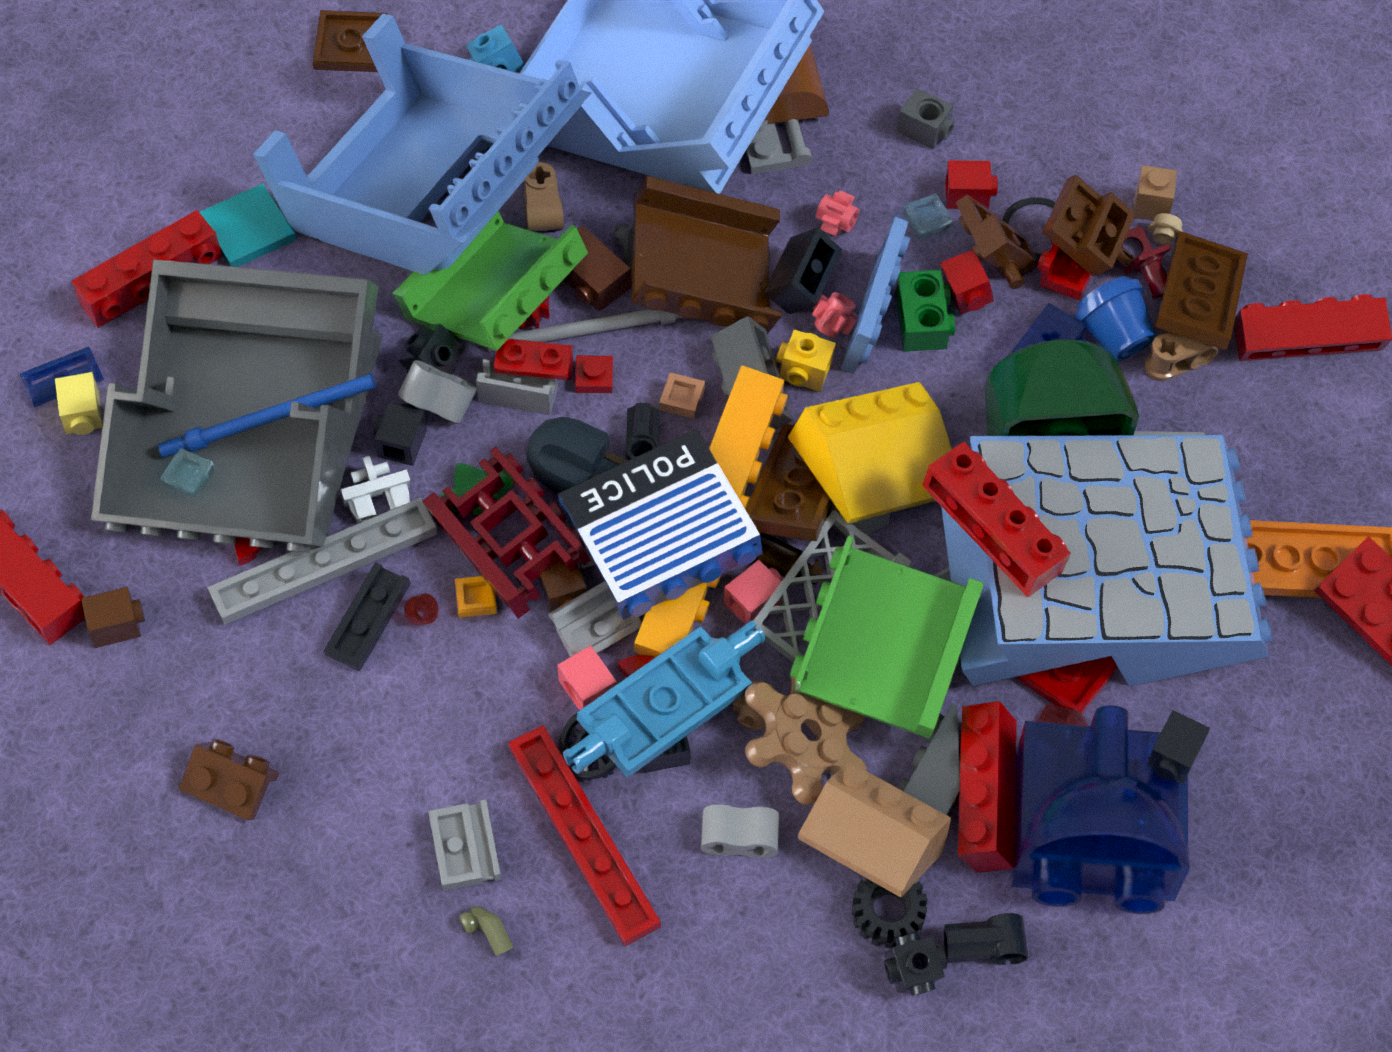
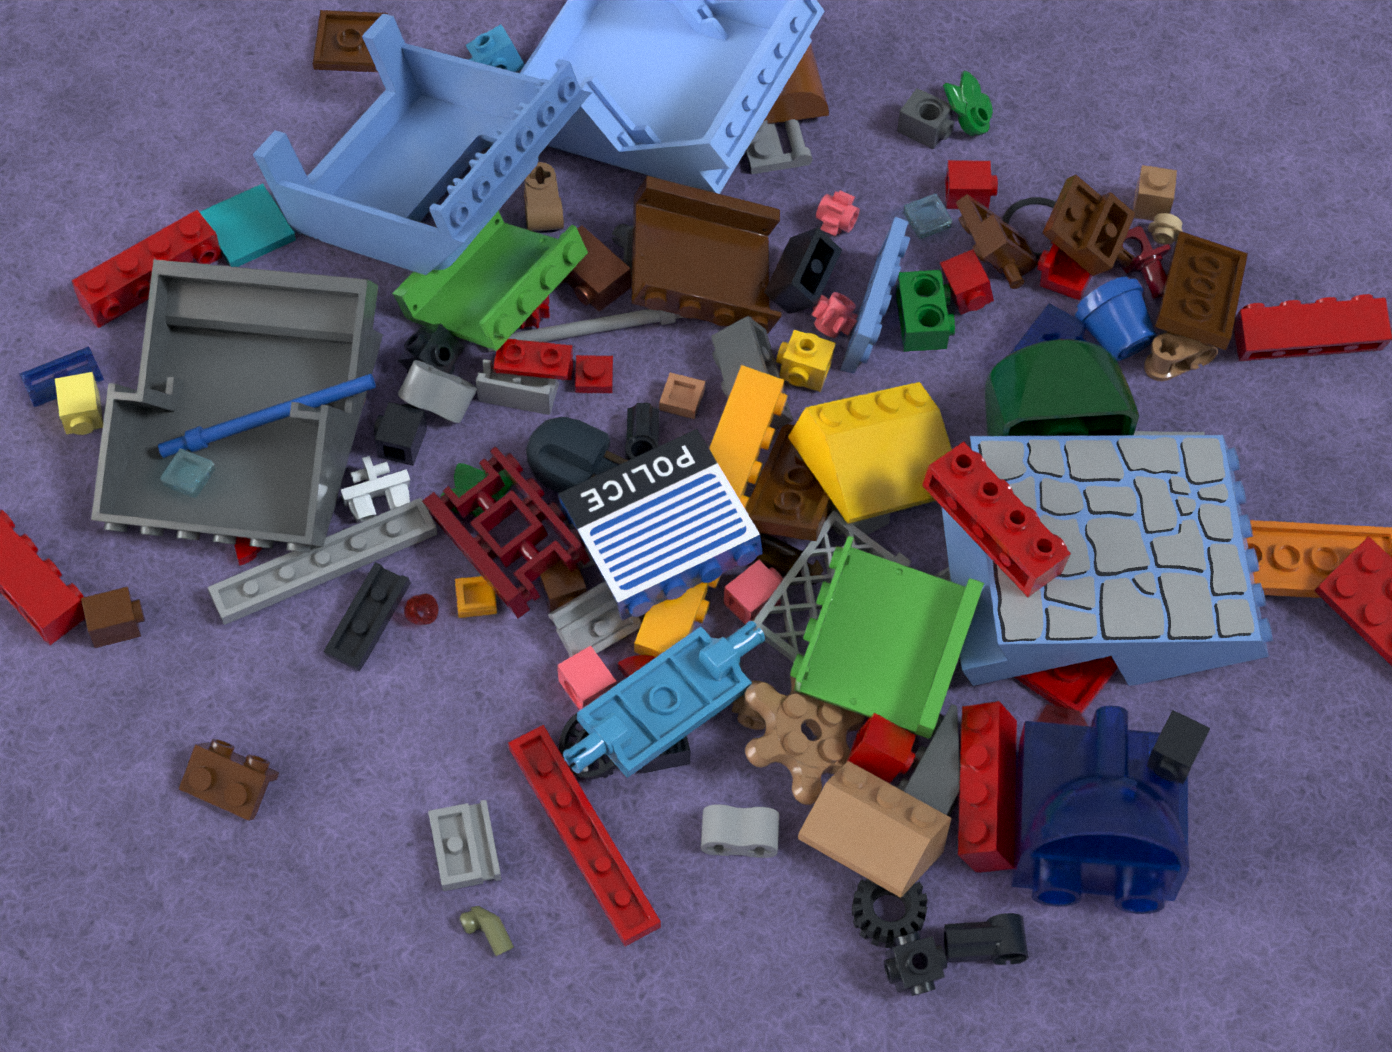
none -> red brick [847,713,916,784]
none -> green plate [943,70,993,136]

